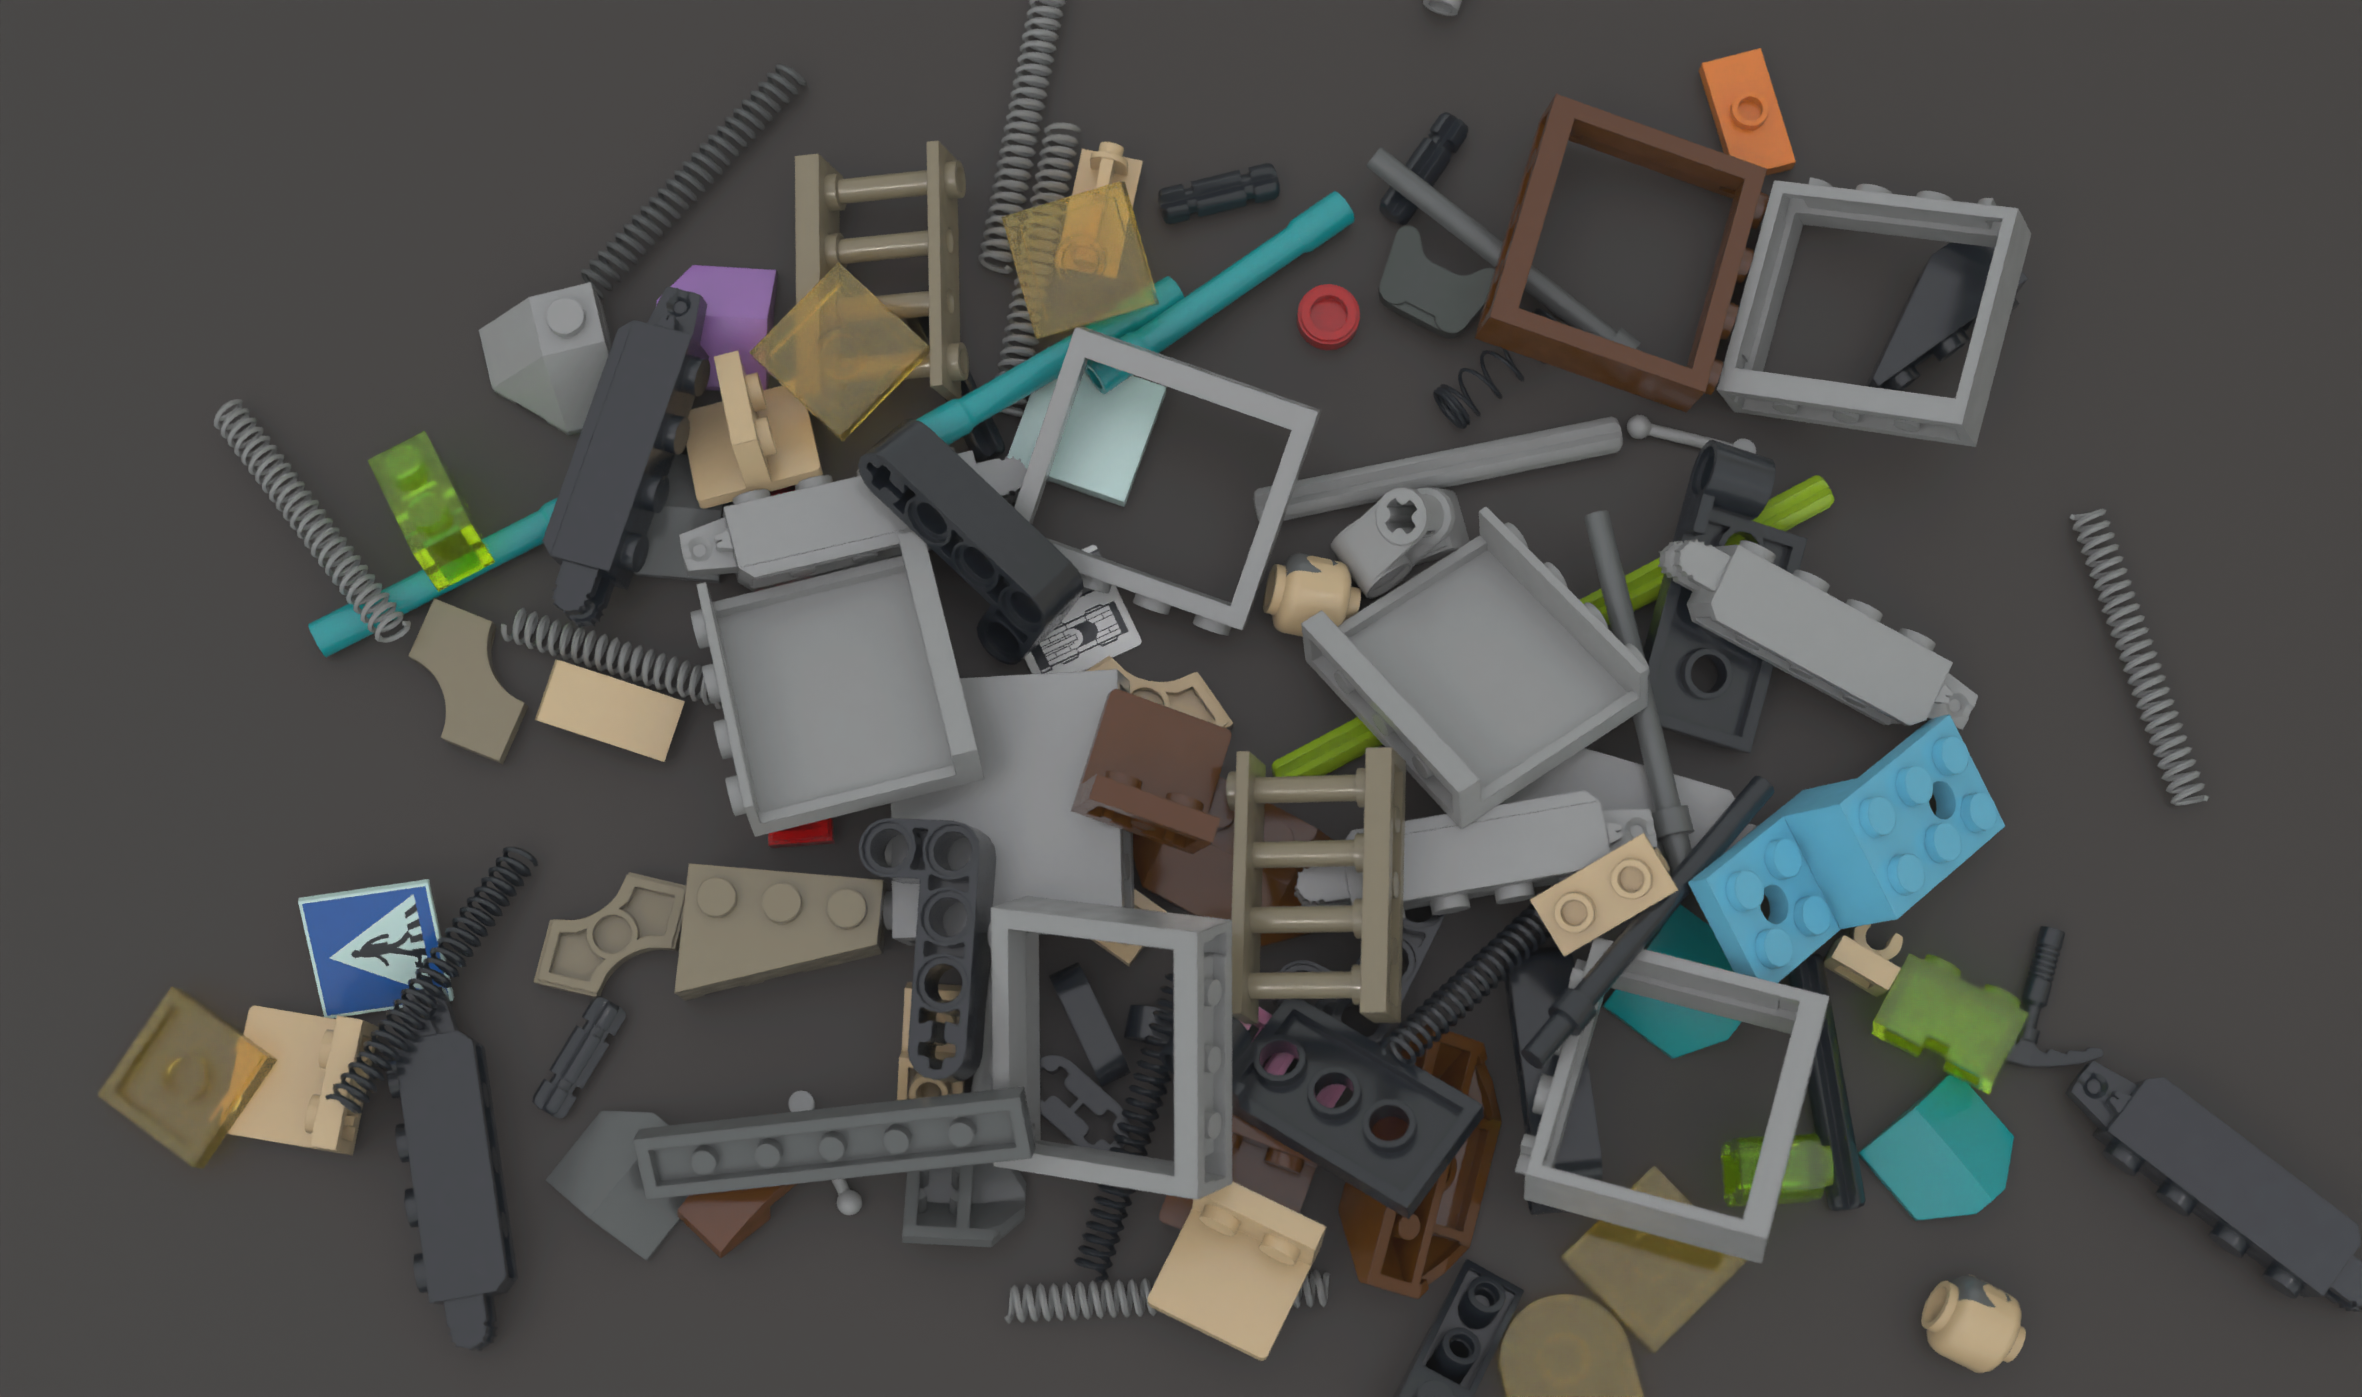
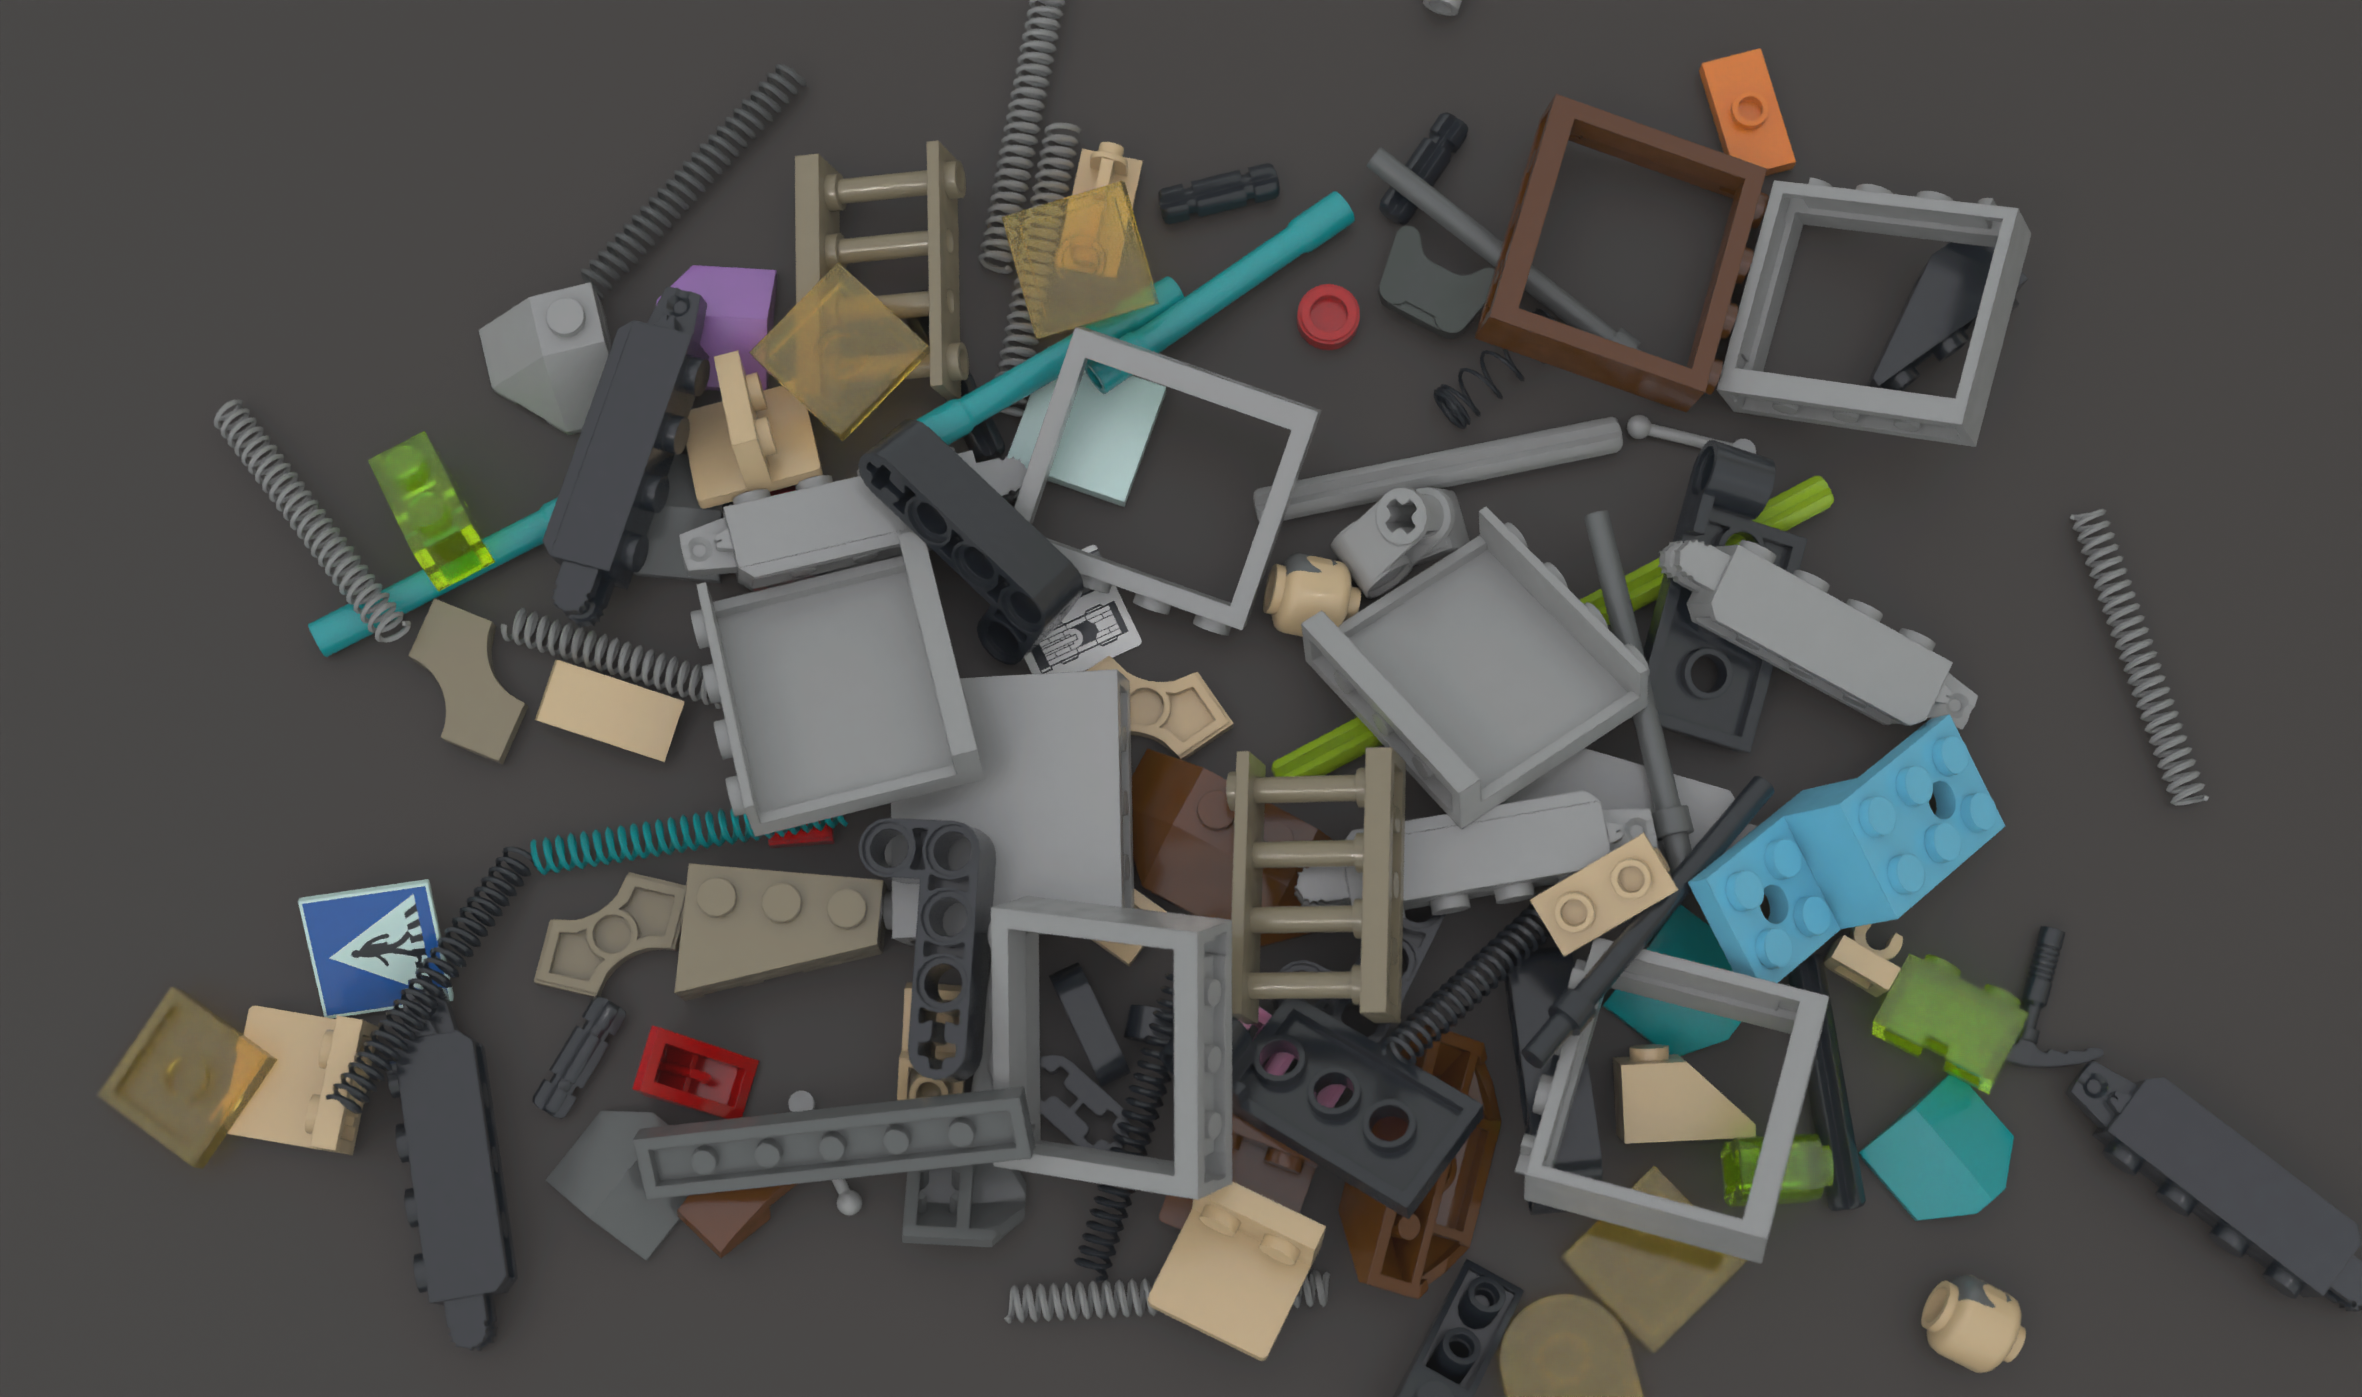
reddish brown bracket [1071,689,1232,855] -> none
none -> teal piece [530,808,848,875]
none -> red slope [632,1026,759,1119]
none -> tan slope [1613,1044,1756,1144]

